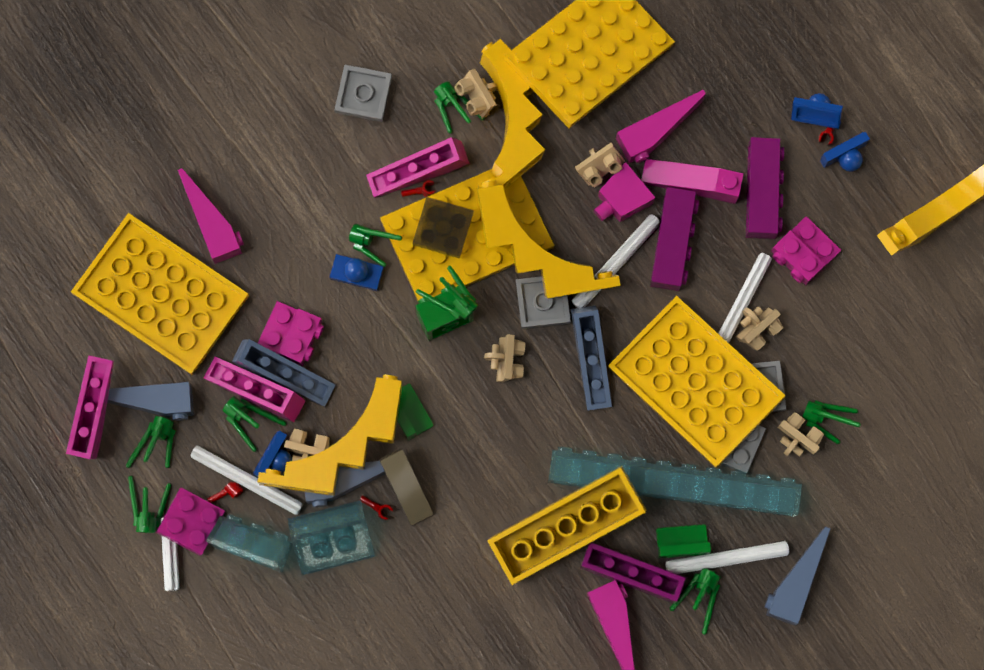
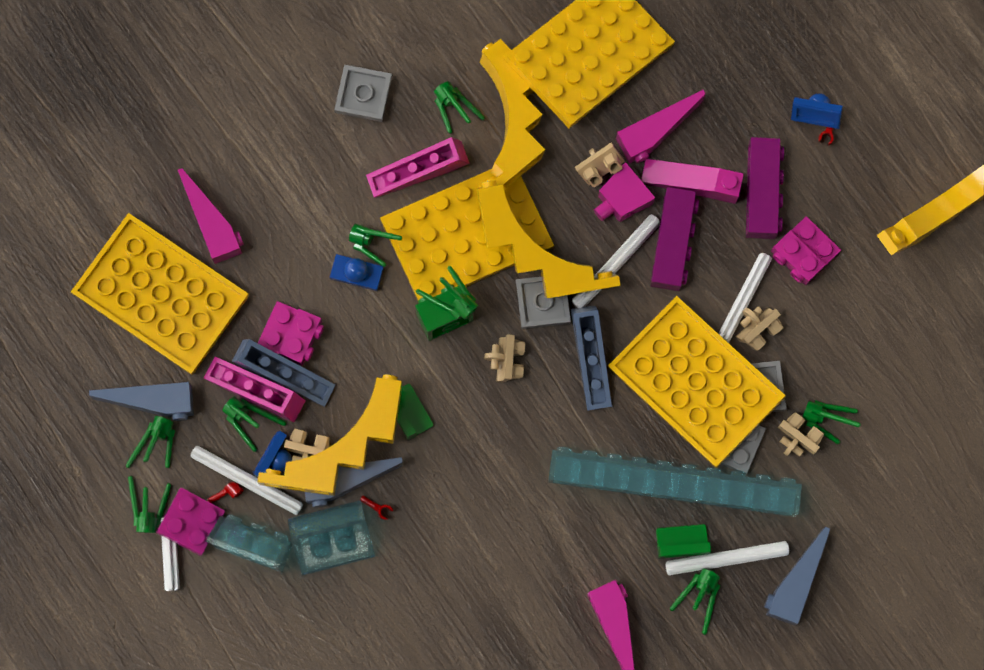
dark pink slope [66,355,114,459] -> none
dark tan slope [379,448,434,526] -> none
red hand [401,180,435,197] -> none
clear smoke plate [413,197,474,259] -> none
tan hips [455,69,498,118] -> none
yellow brick [487,466,647,585] -> none
magenta brick [580,542,685,604] -> none
blue tile [820,132,870,172] -> none

